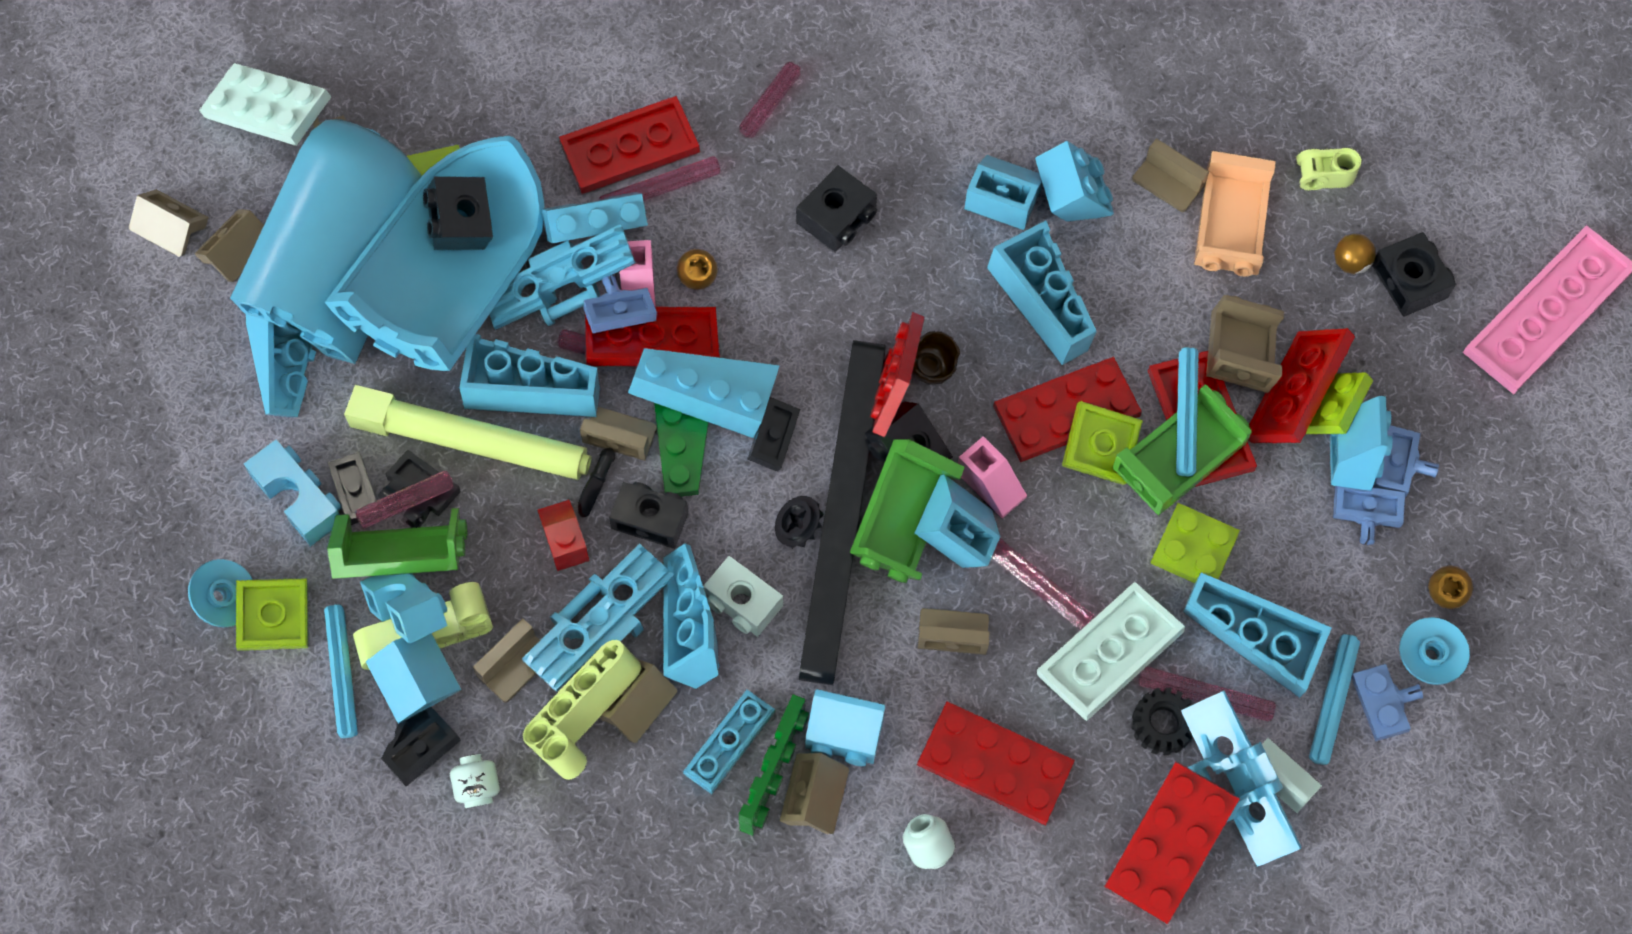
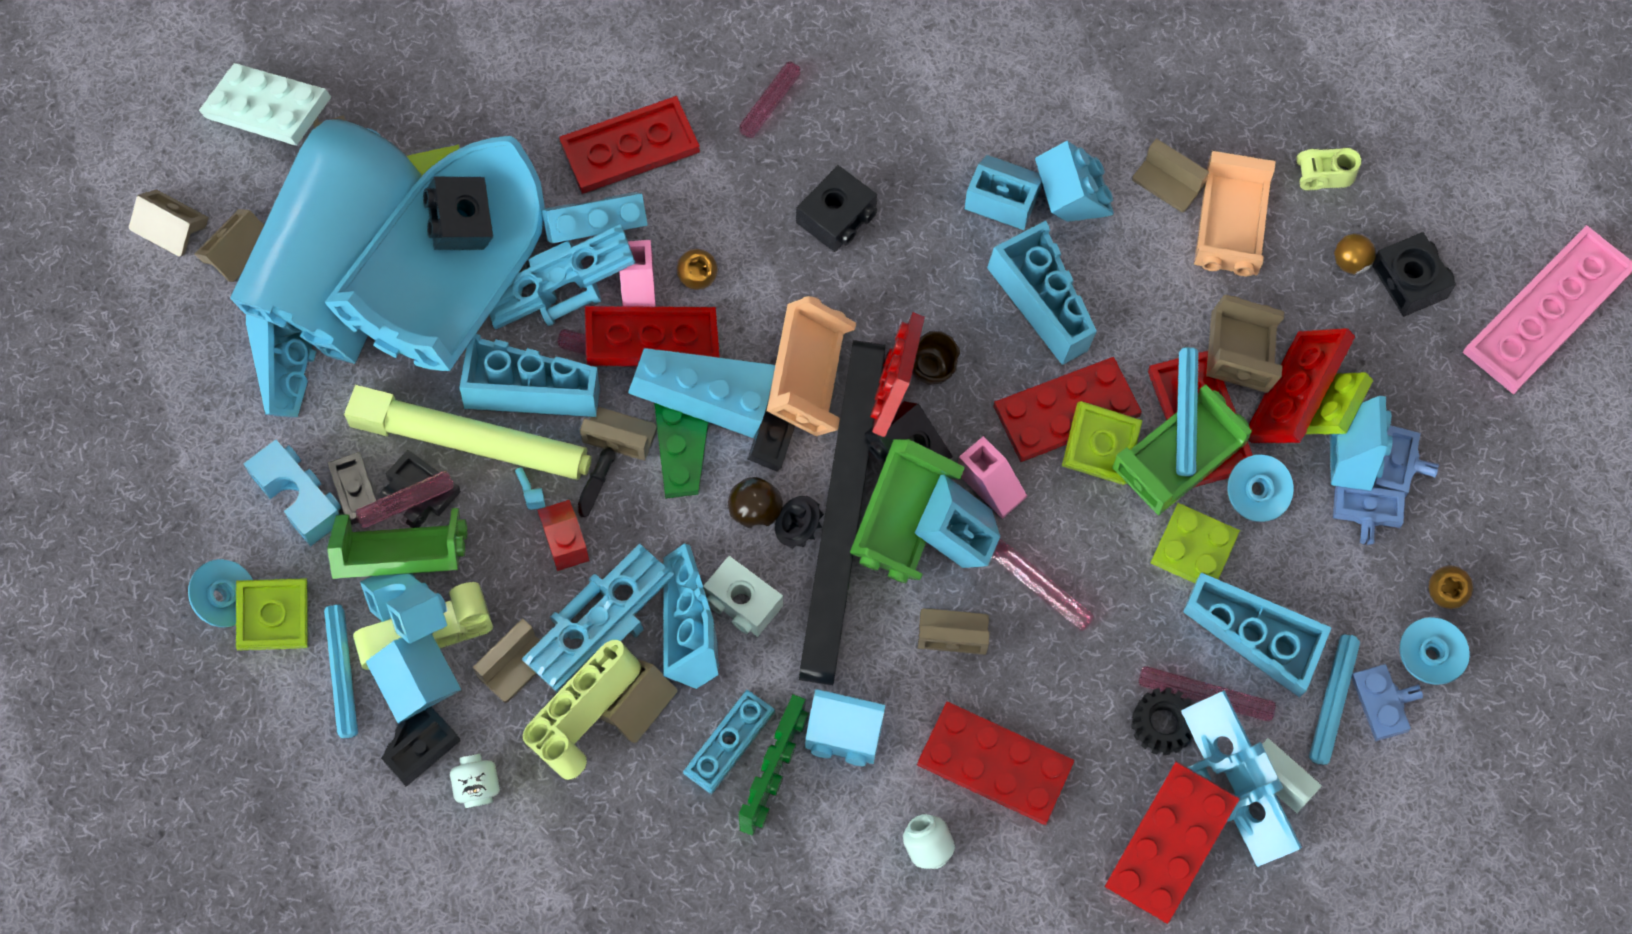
medium blue plate [583,275,657,333] -> none
clear pink axle [599,156,720,201] -> none
black brick [609,482,688,549] -> none
dark tan panel [780,753,849,834] -> none
light aqua plate [1037,582,1185,721] -> none
none -> medium azure hand [515,468,545,510]
none -> dark brown hair [727,477,783,528]
none -> light nougat panel [767,296,856,436]
none -> medium azure dish [1227,454,1294,522]

